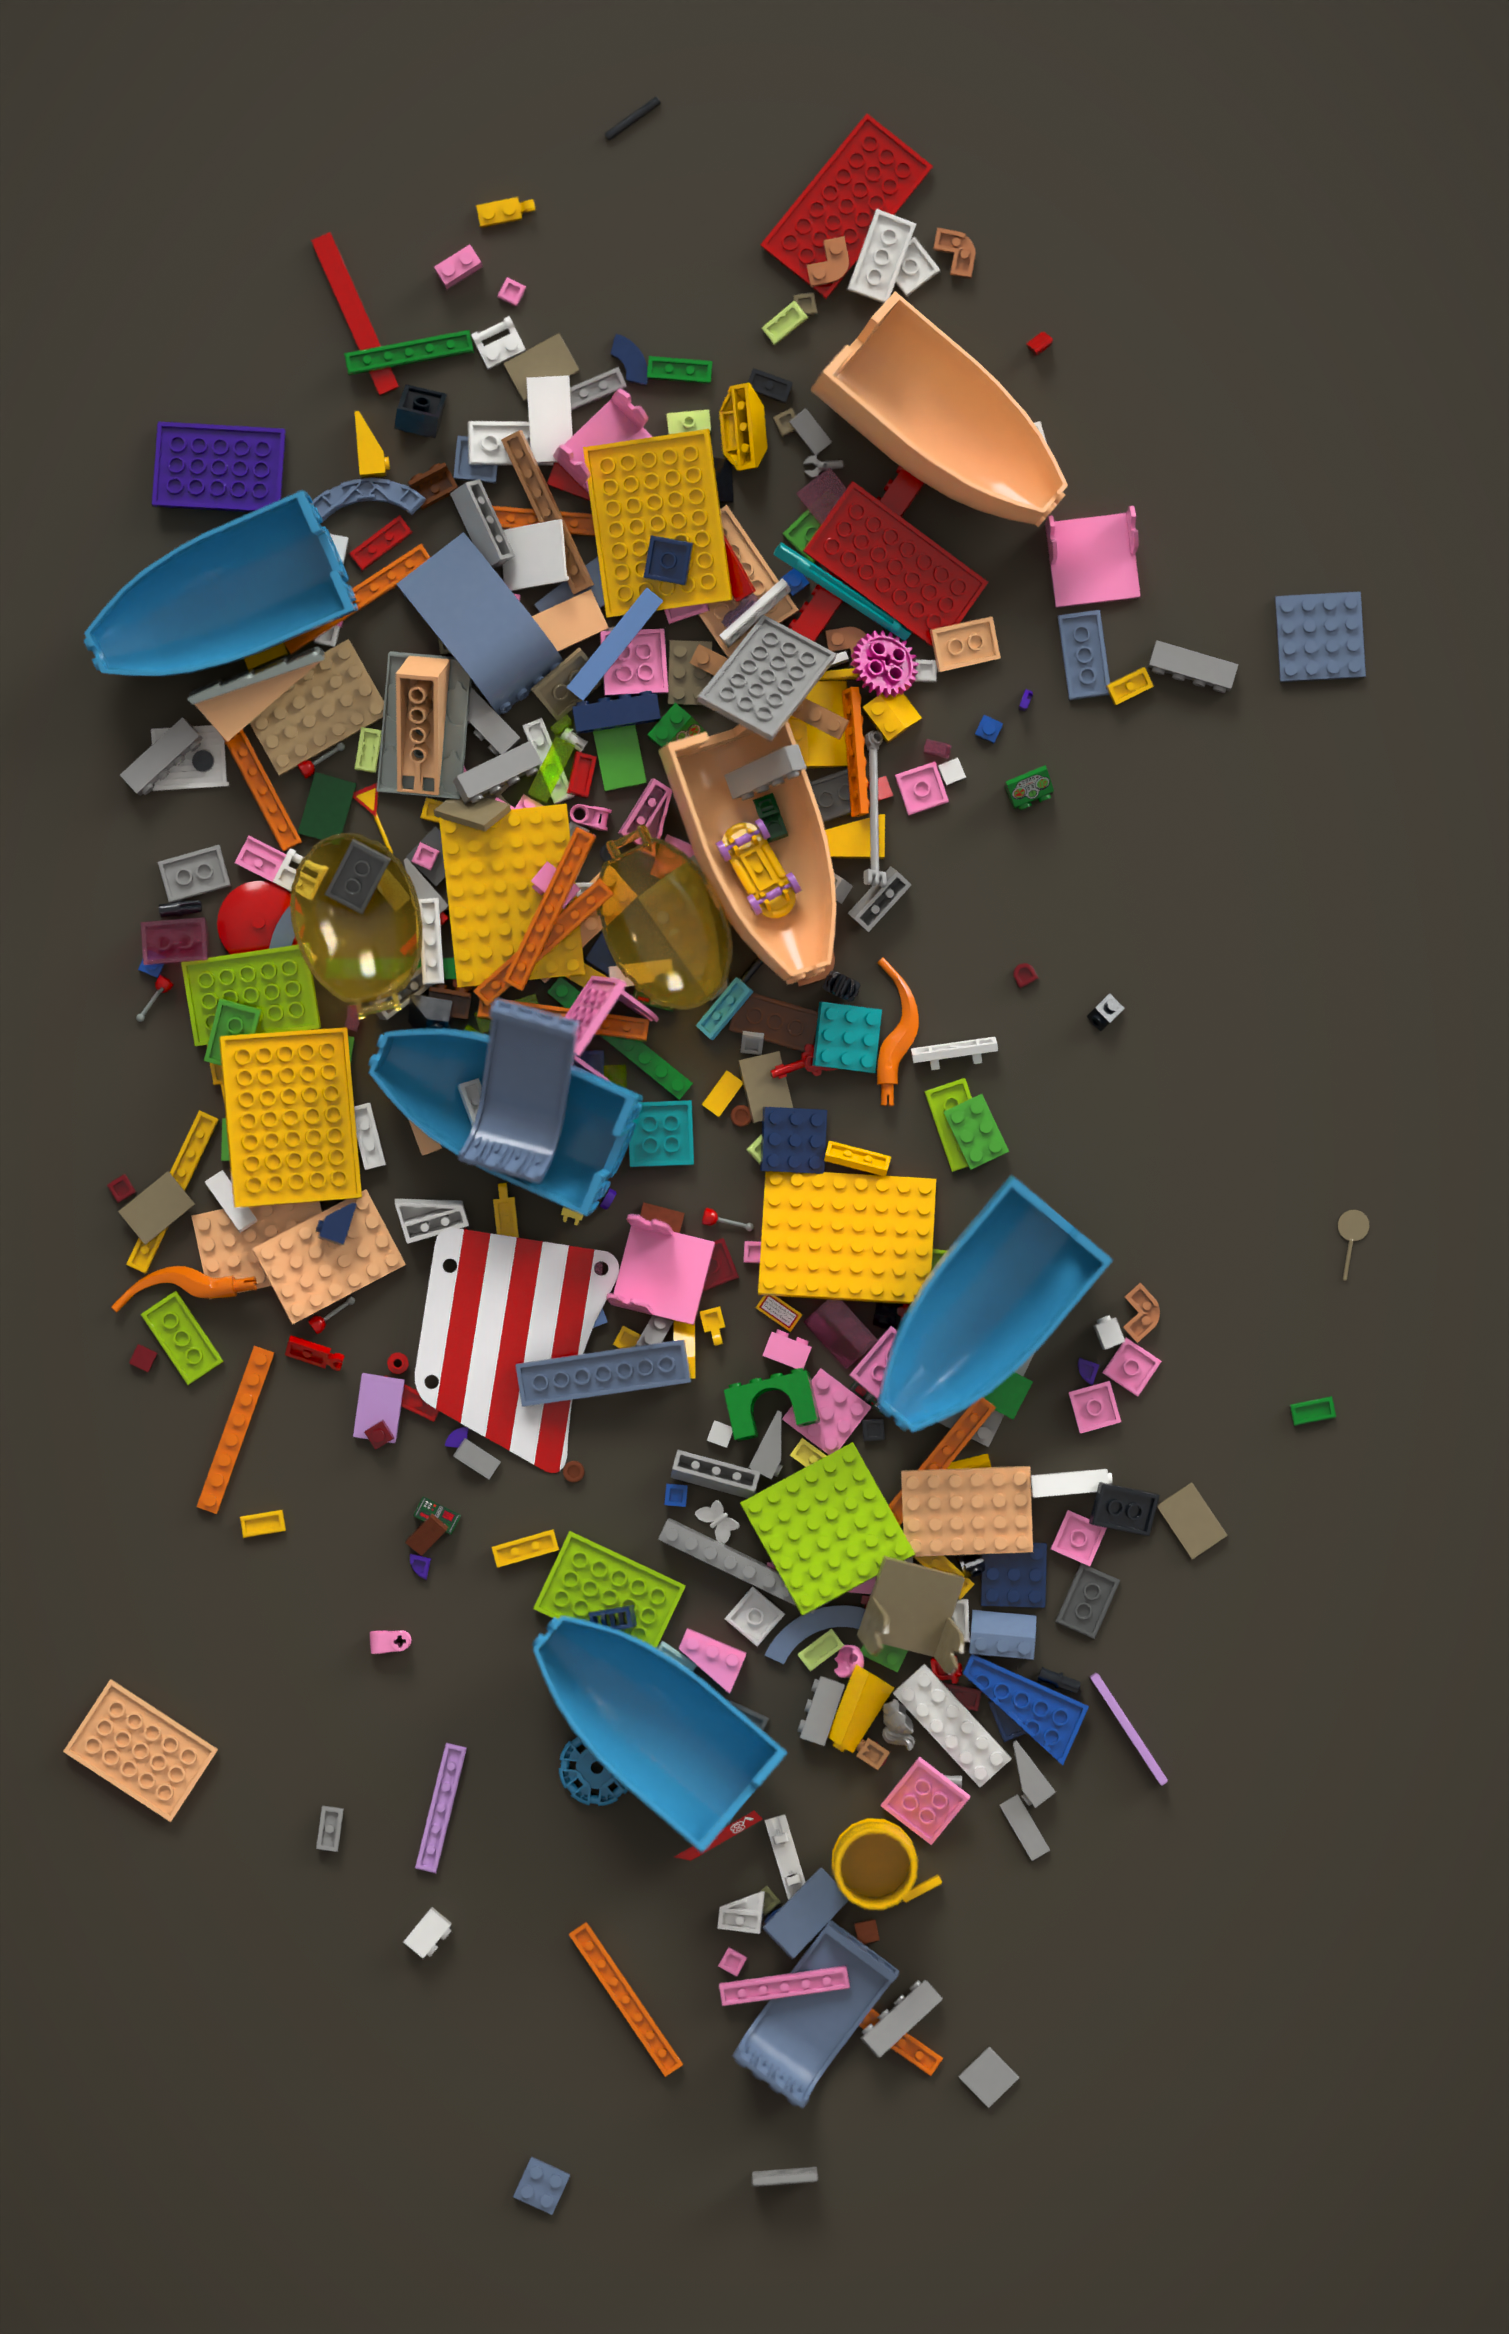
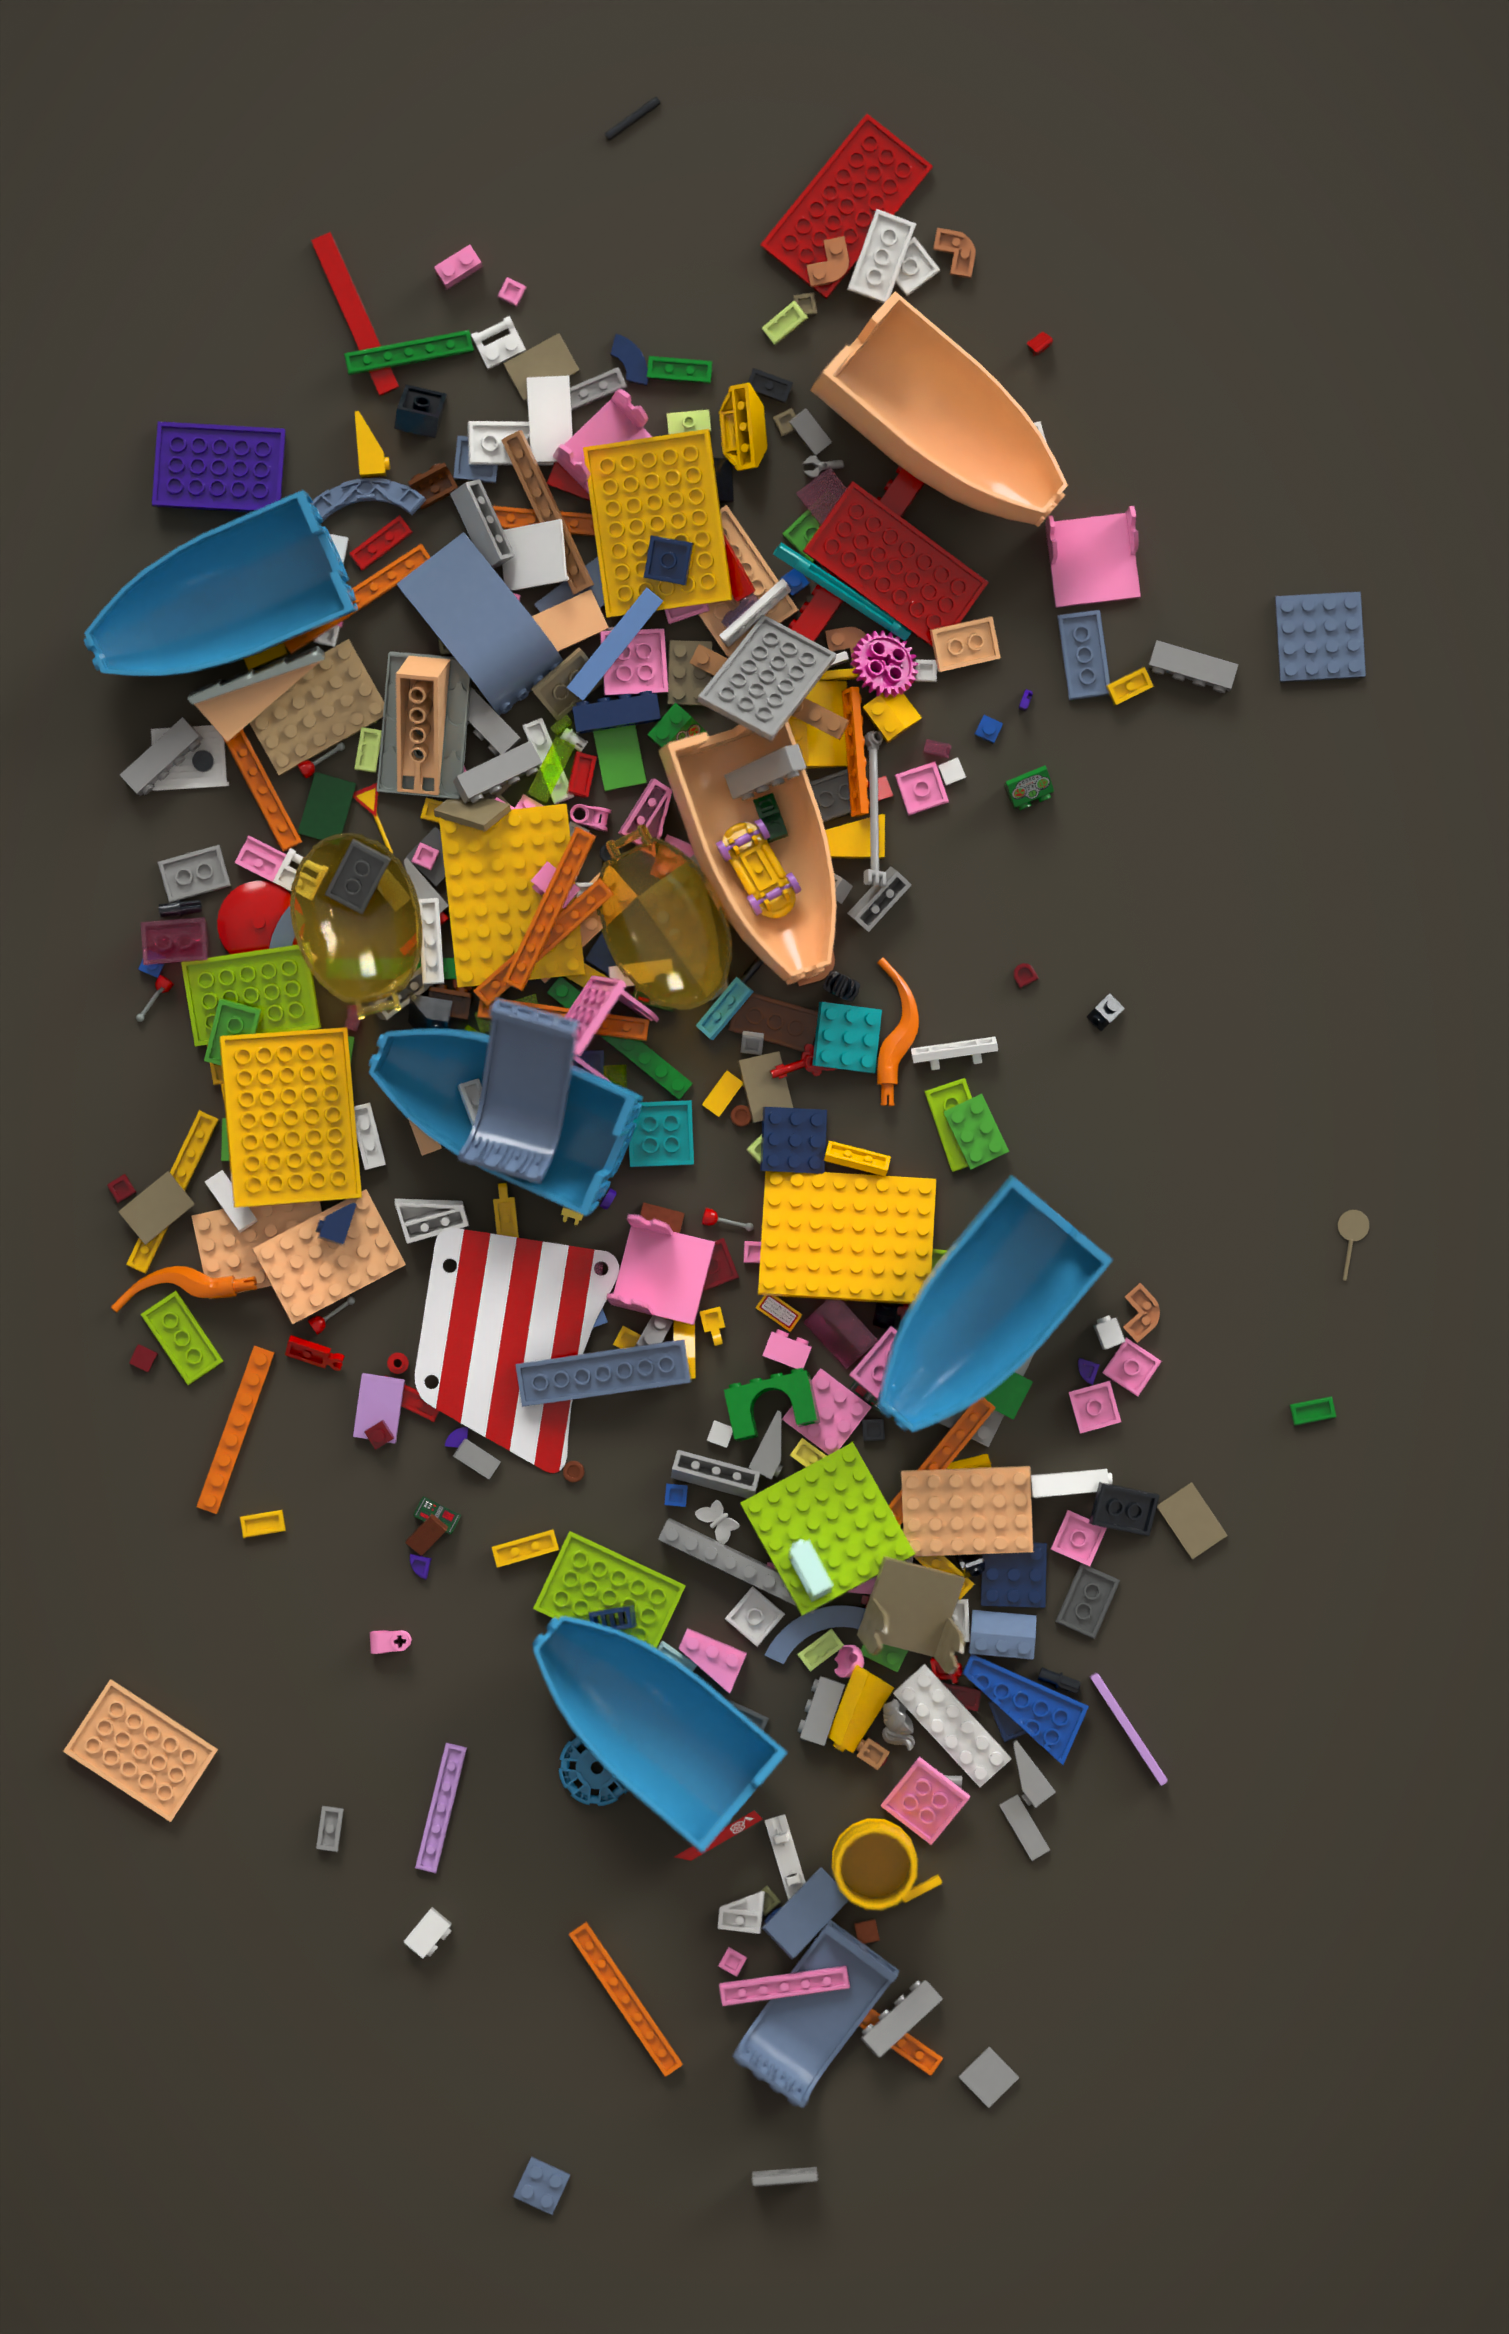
yellow plate [476,197,536,228] -> none
none -> light aqua window [788,1540,833,1602]

